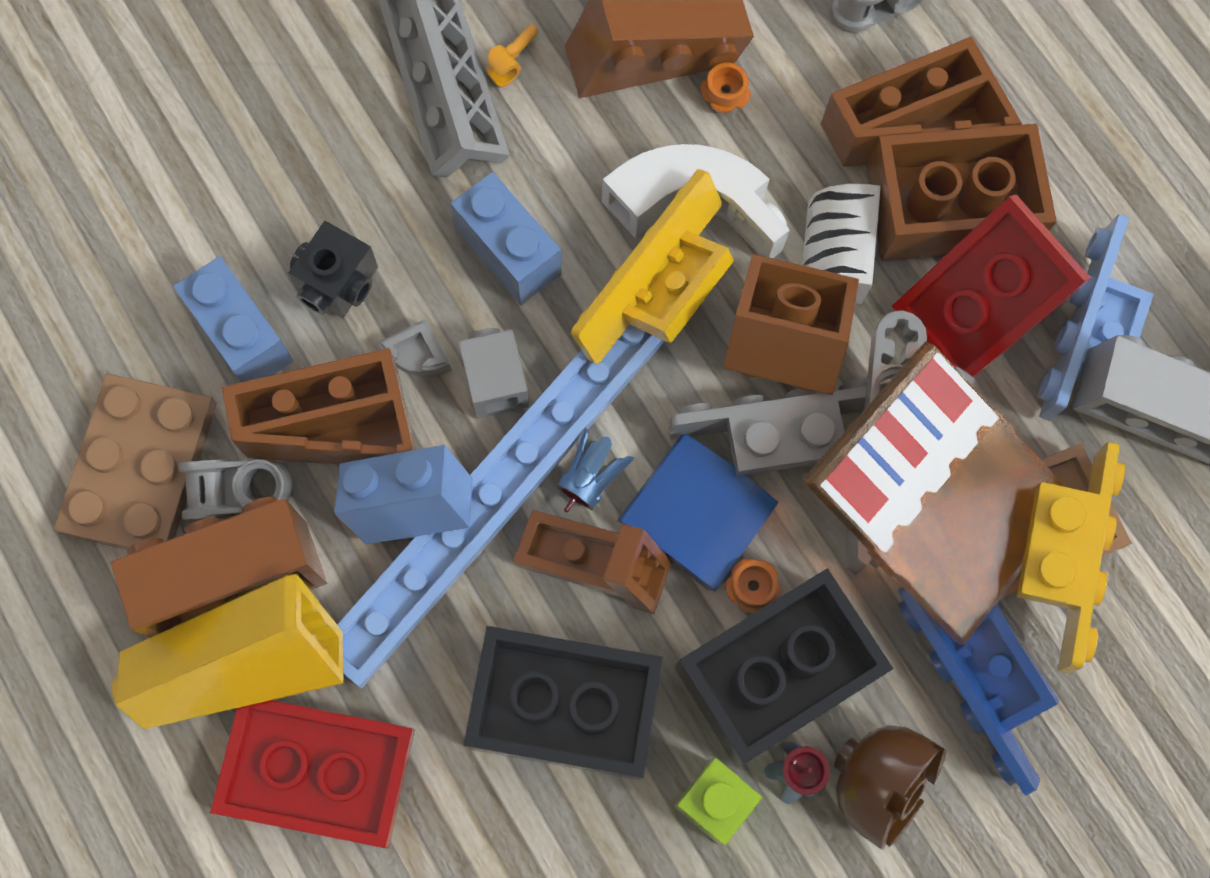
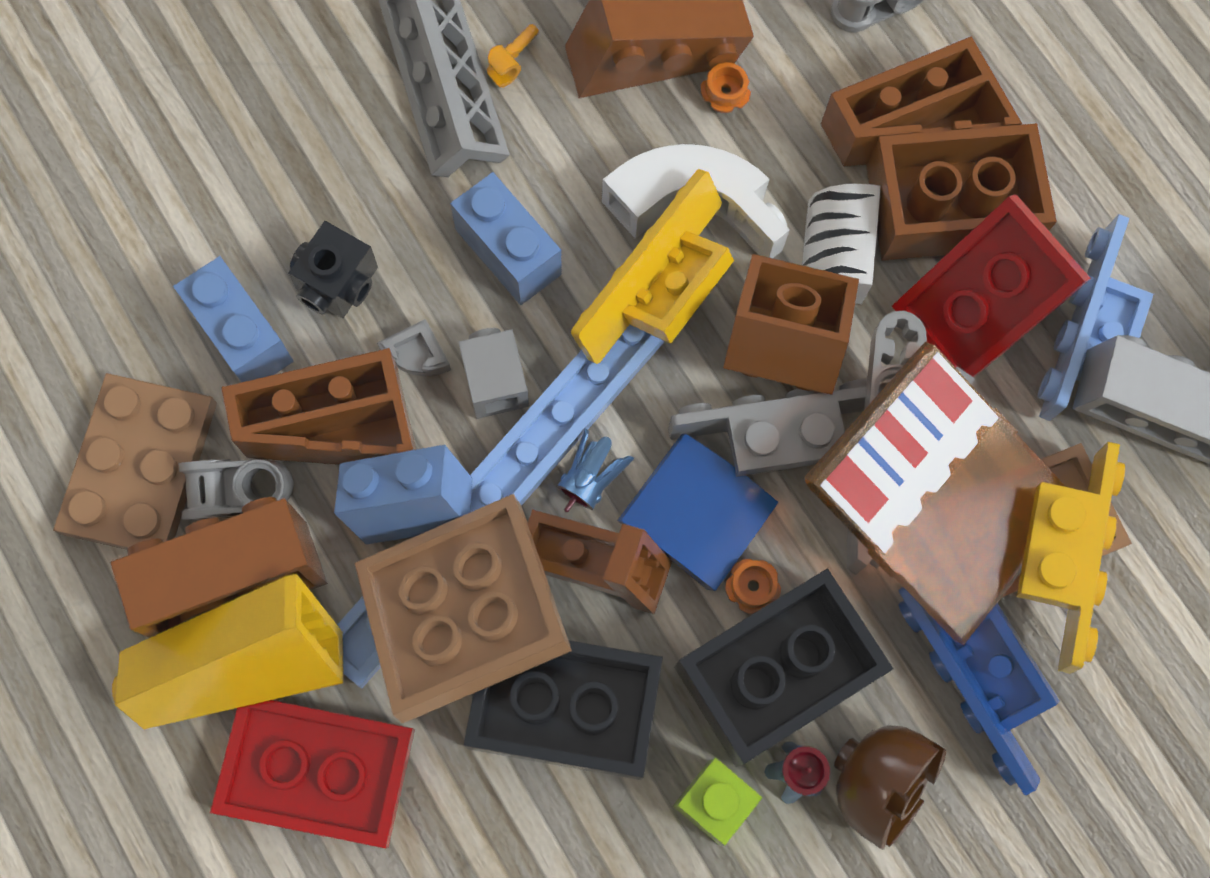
none -> medium nougat plate [355,494,572,724]

